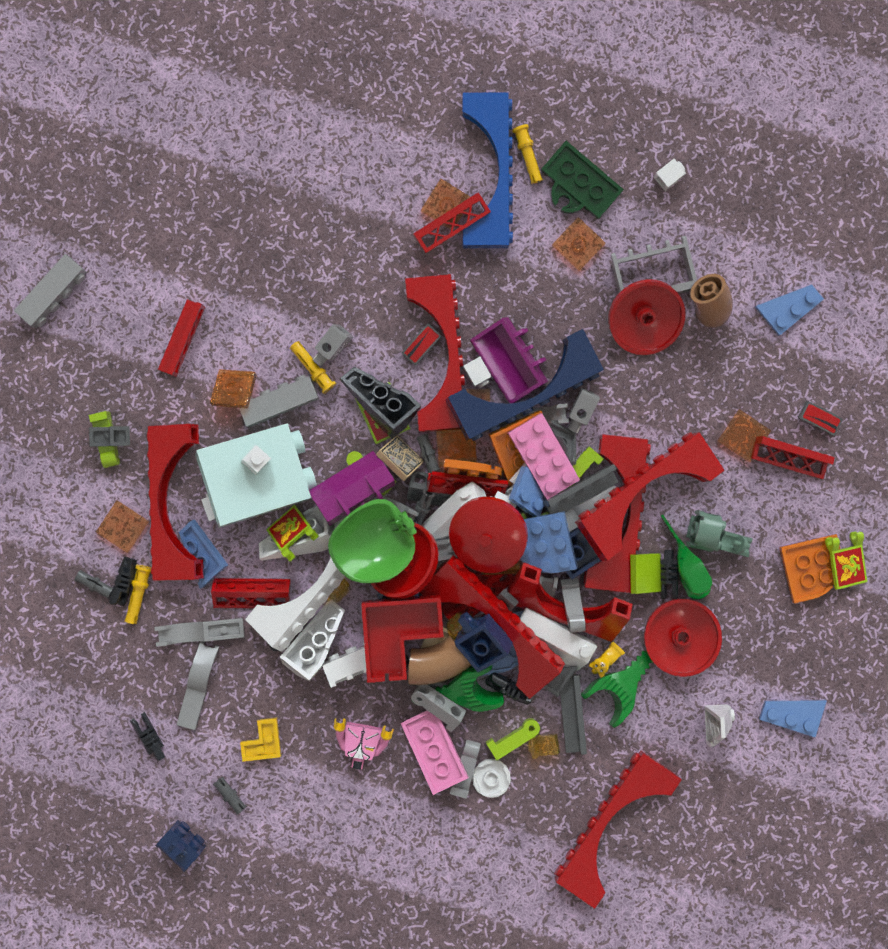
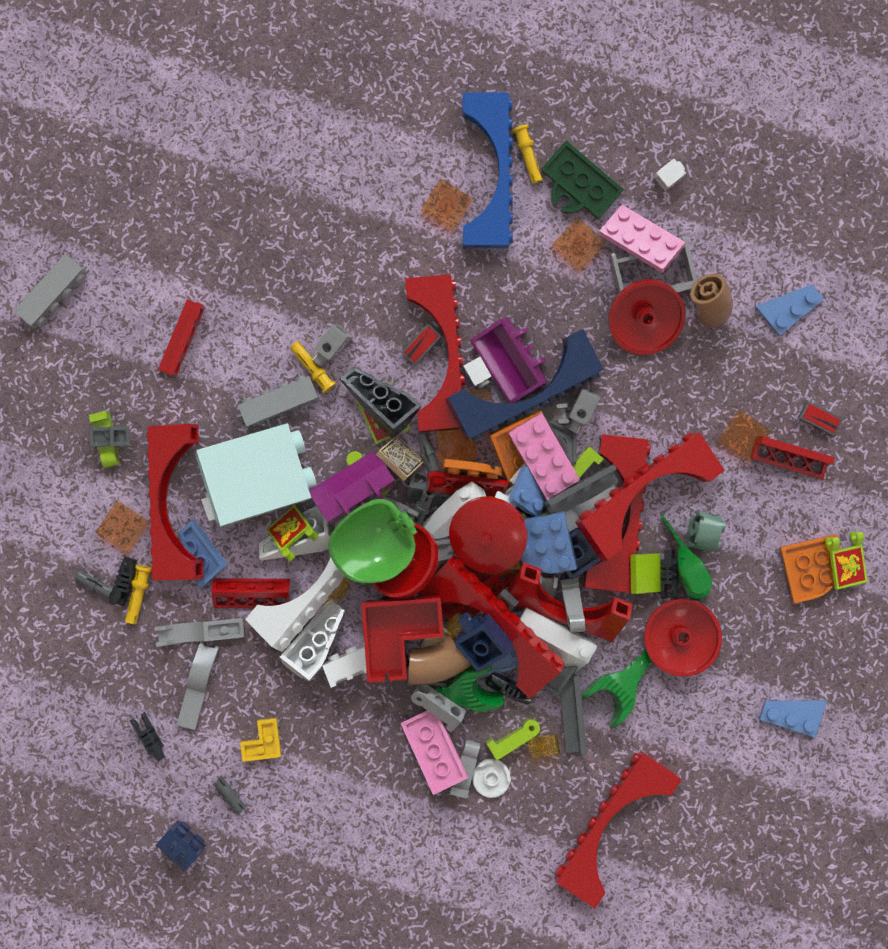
clear orange tile [210,369,257,409] -> none
white brick [241,445,271,475] -> none
bright pink torso [334,718,394,770] -> none
red fence [413,192,491,254] -> none
yellow animal [589,641,625,678] -> none
white wedge [704,704,735,747] -> none
sand green hips [719,531,753,557] -> none
none -> bright pink plate [599,205,685,273]

